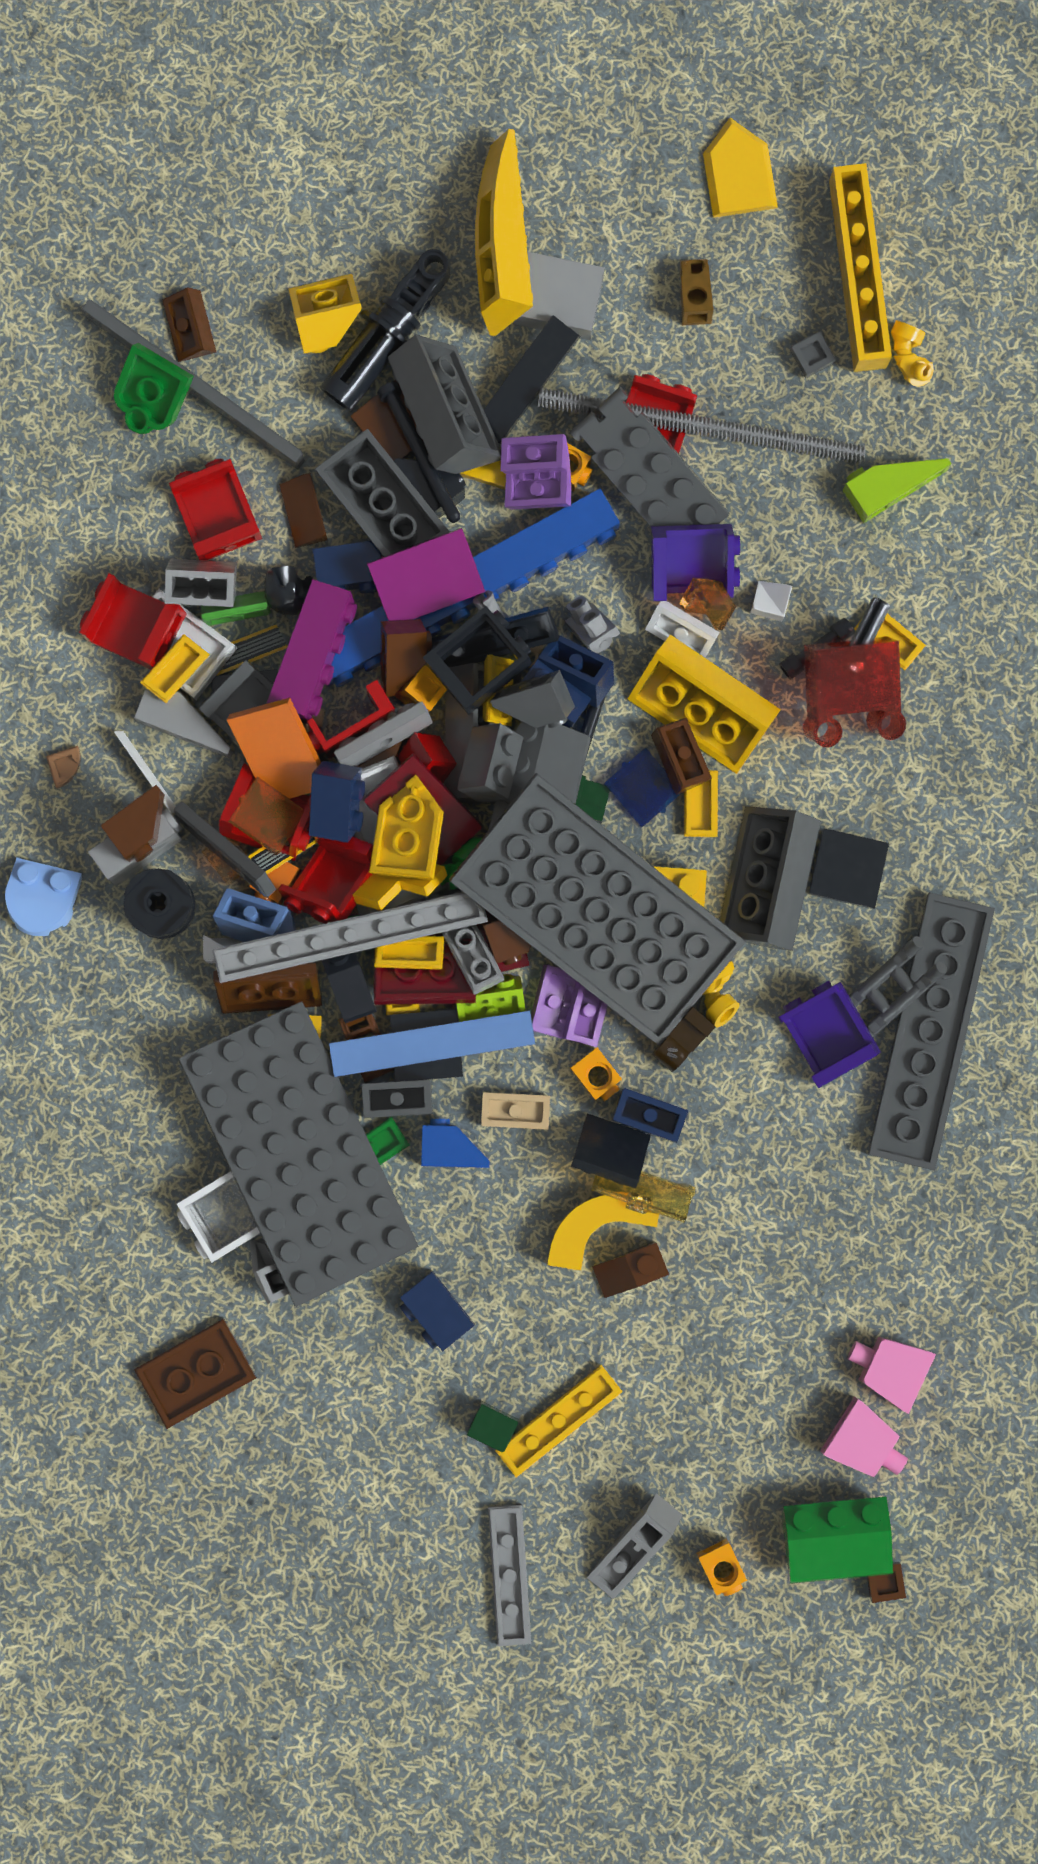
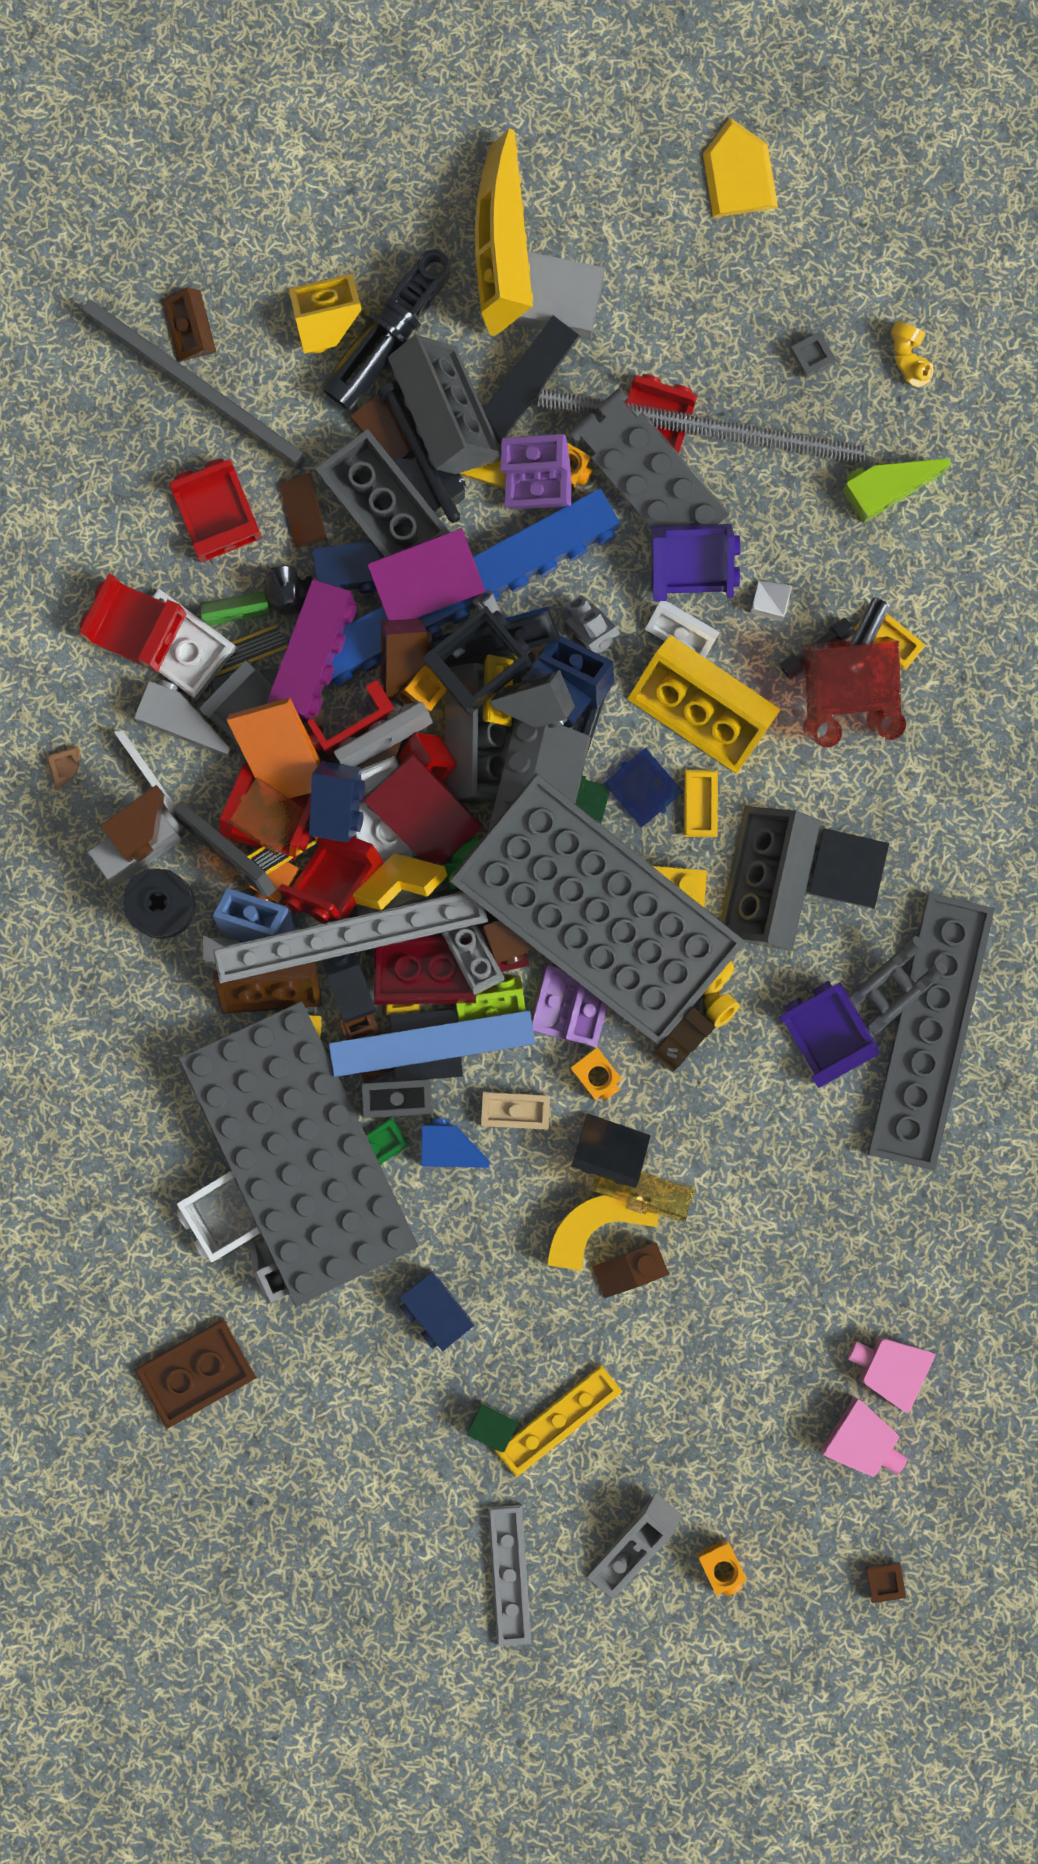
light blue slope [5,858,82,936] -> none
green plate [114,343,194,434] -> none
yellow tile [140,634,210,703] -> none
light grey brick [165,559,237,607] -> none
yellow tile [369,775,444,880] -> none
yellow tile [374,936,444,969] -> none
dark grey brick [457,723,524,803] -> none
dark blue brick [611,1088,688,1143] -> none
reddish brown slope [651,718,712,795] -> none
clear orange panel [679,578,736,631] -> none
pearl gold leg [680,259,714,326] -> none
green slope [781,1496,893,1584] -> none
yellow brick [829,163,892,372] -> none

